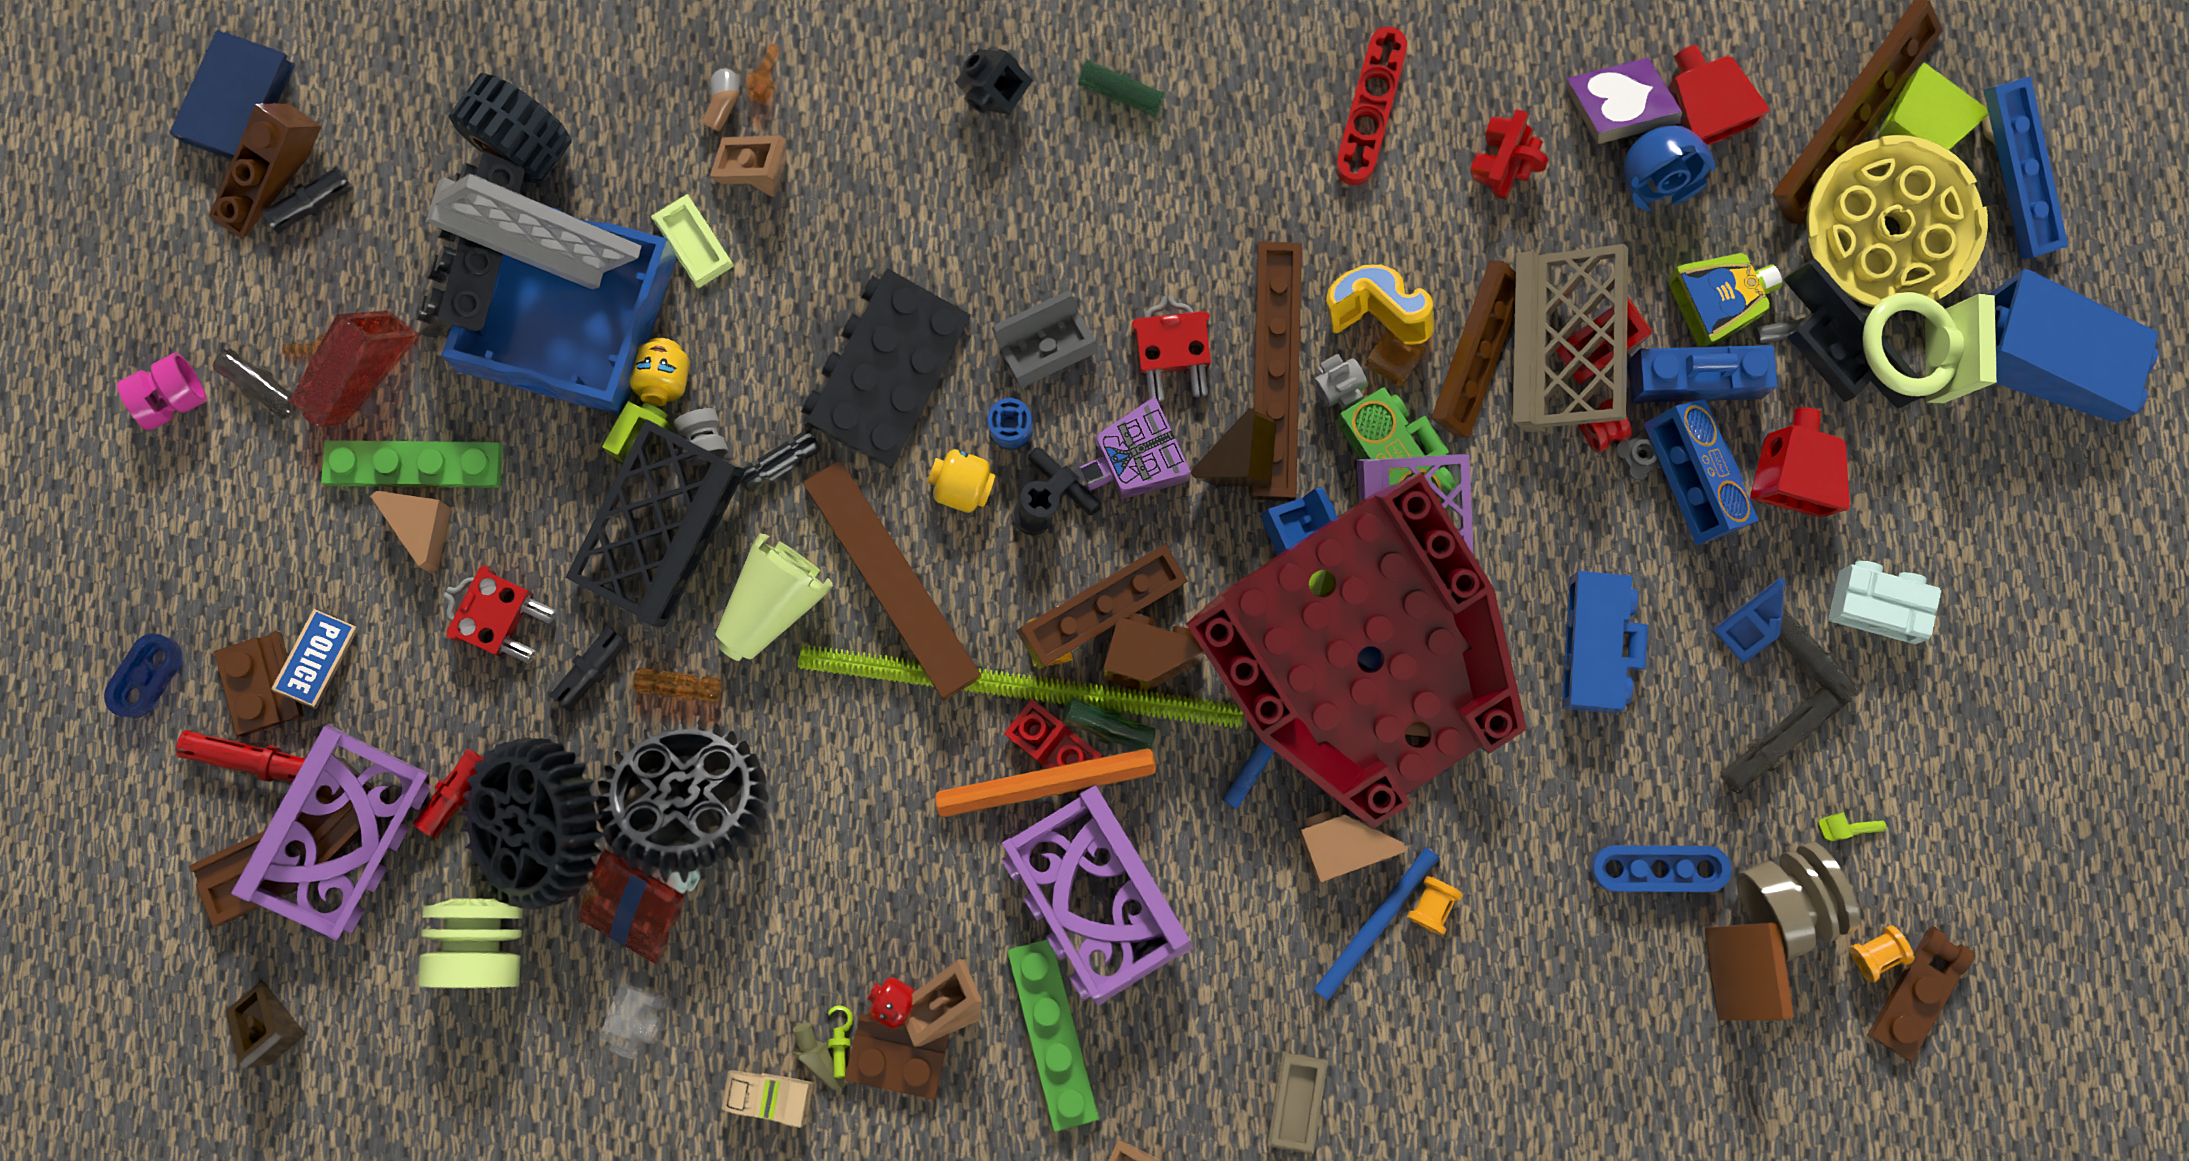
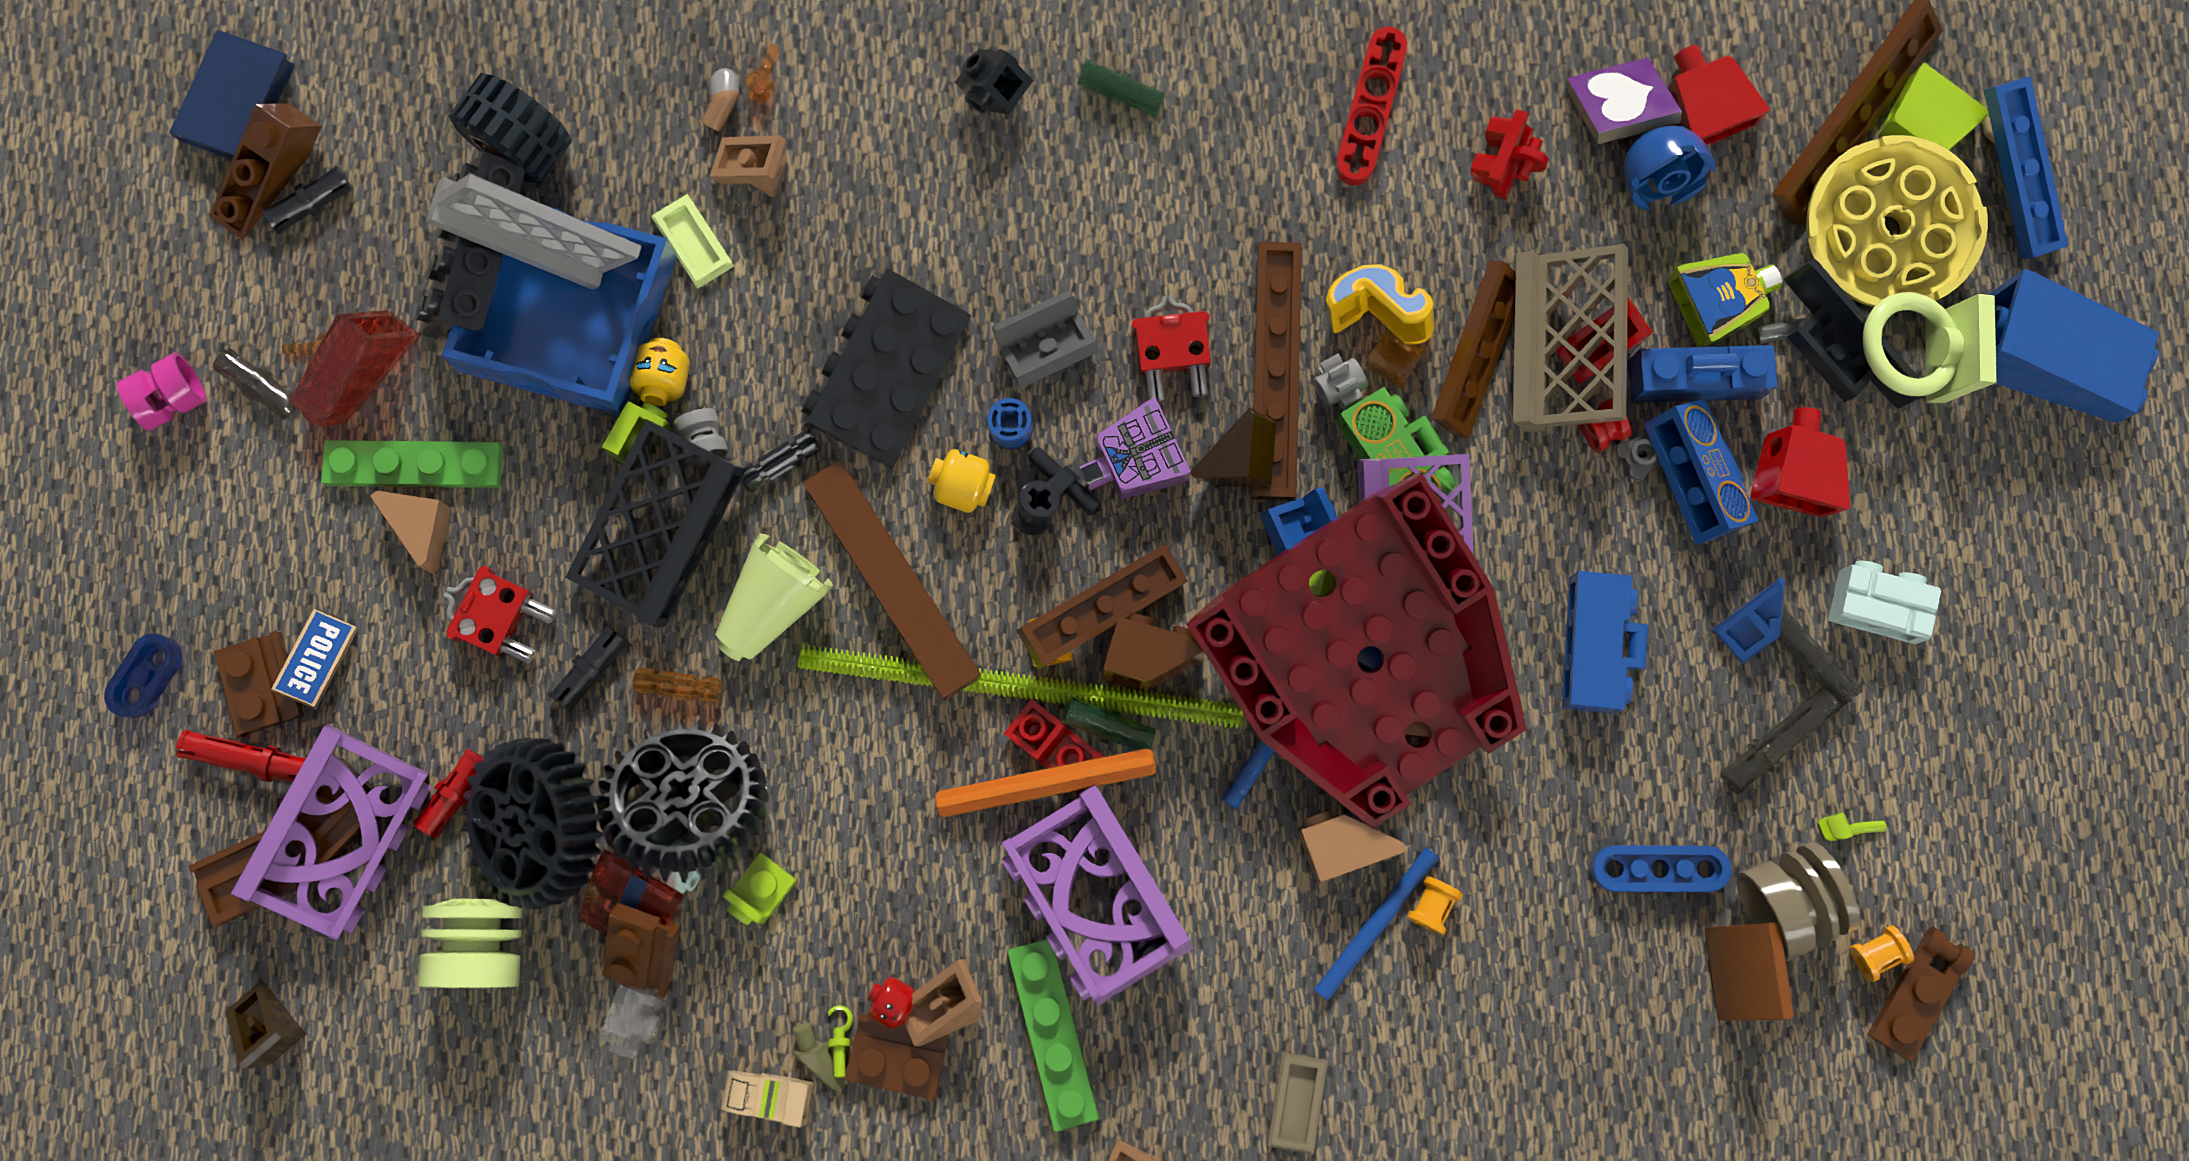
none -> reddish brown plate [602,903,680,997]
none -> lime bracket [722,852,798,926]

